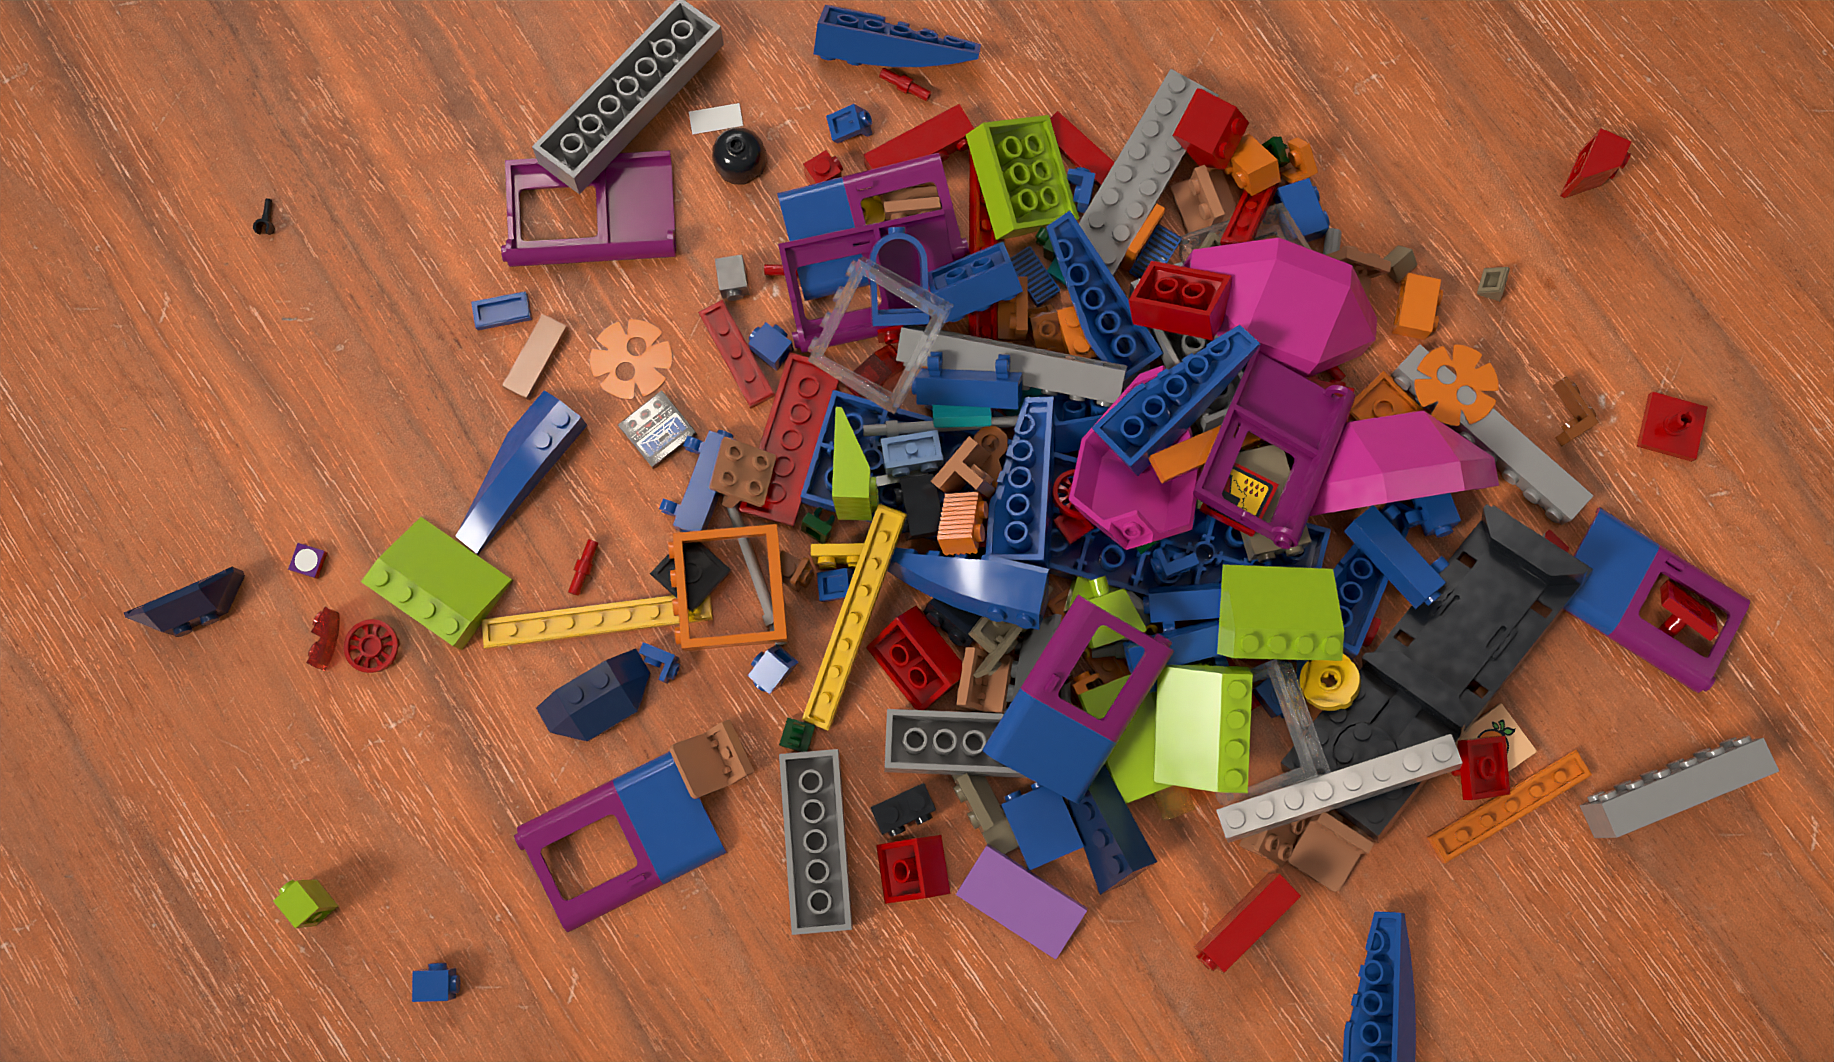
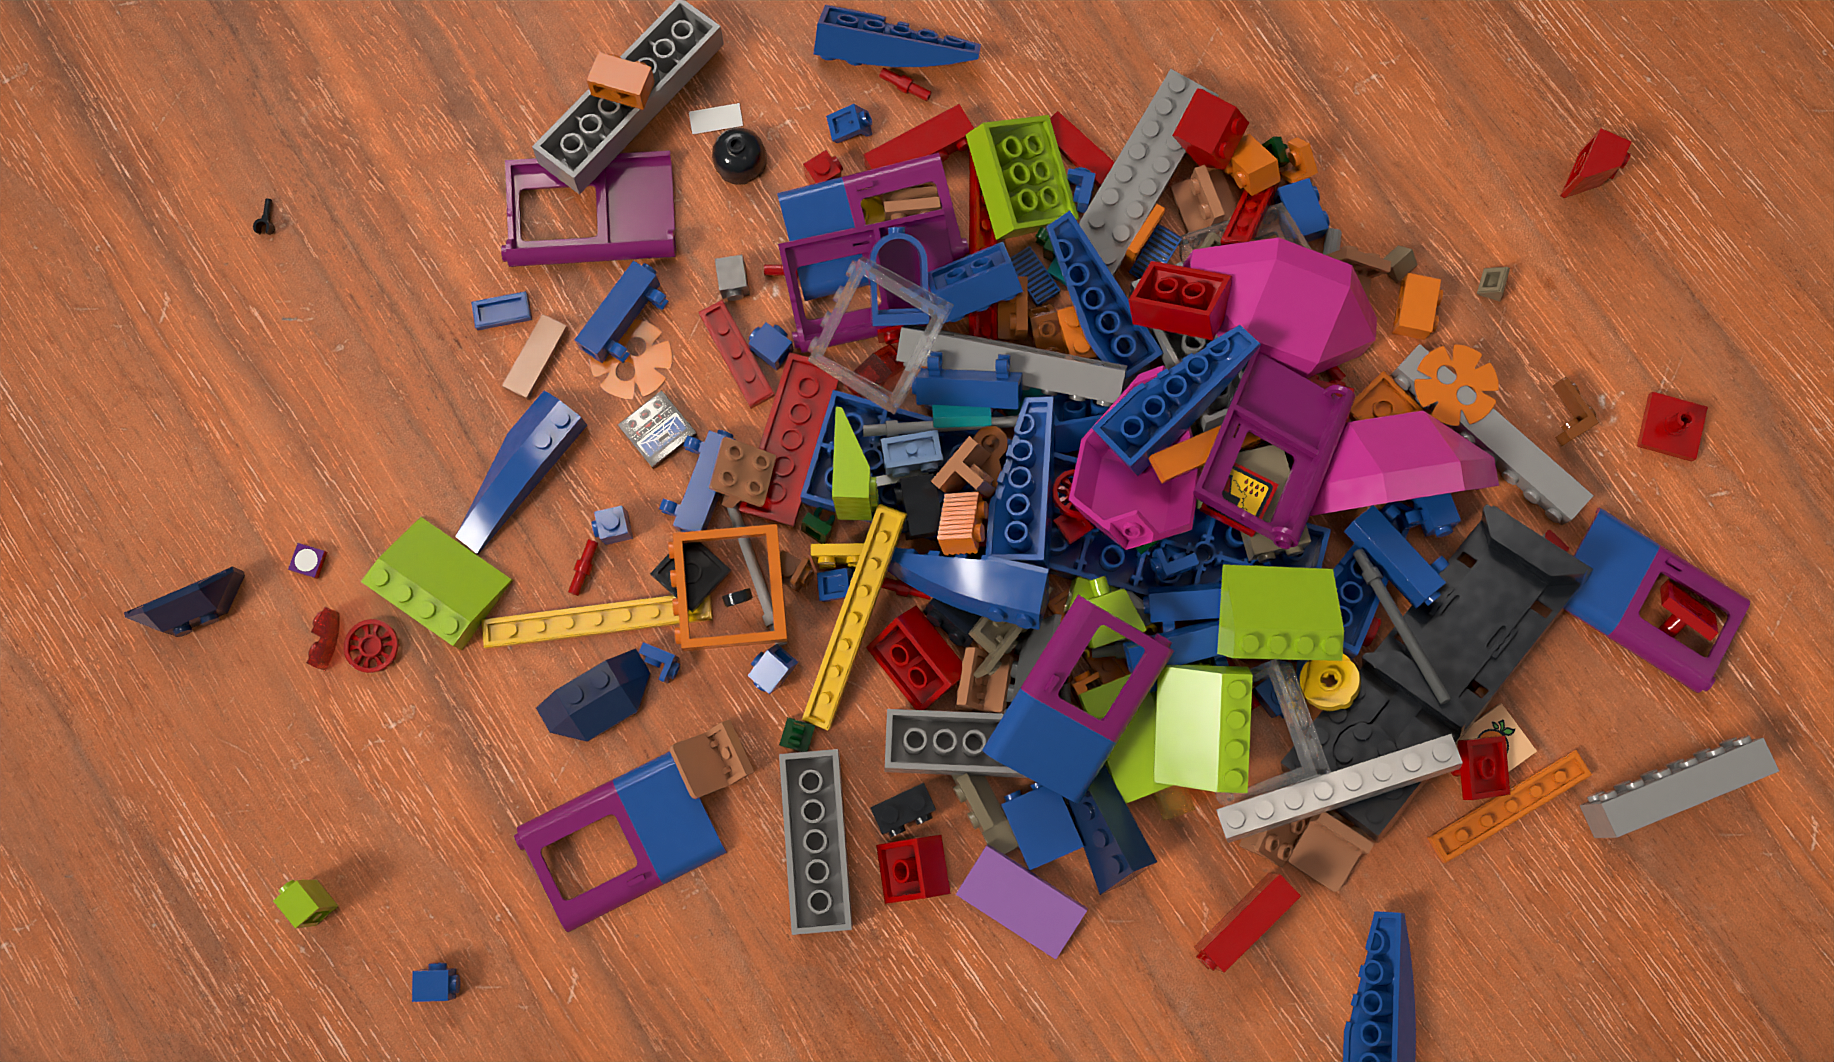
none -> blue brick [574,260,669,363]
none -> orange brick [587,52,655,110]
none -> brick [592,505,633,545]
none -> black tile [722,588,753,607]
none -> red bar [881,577,931,600]
none -> dark grey bar [1353,548,1451,705]

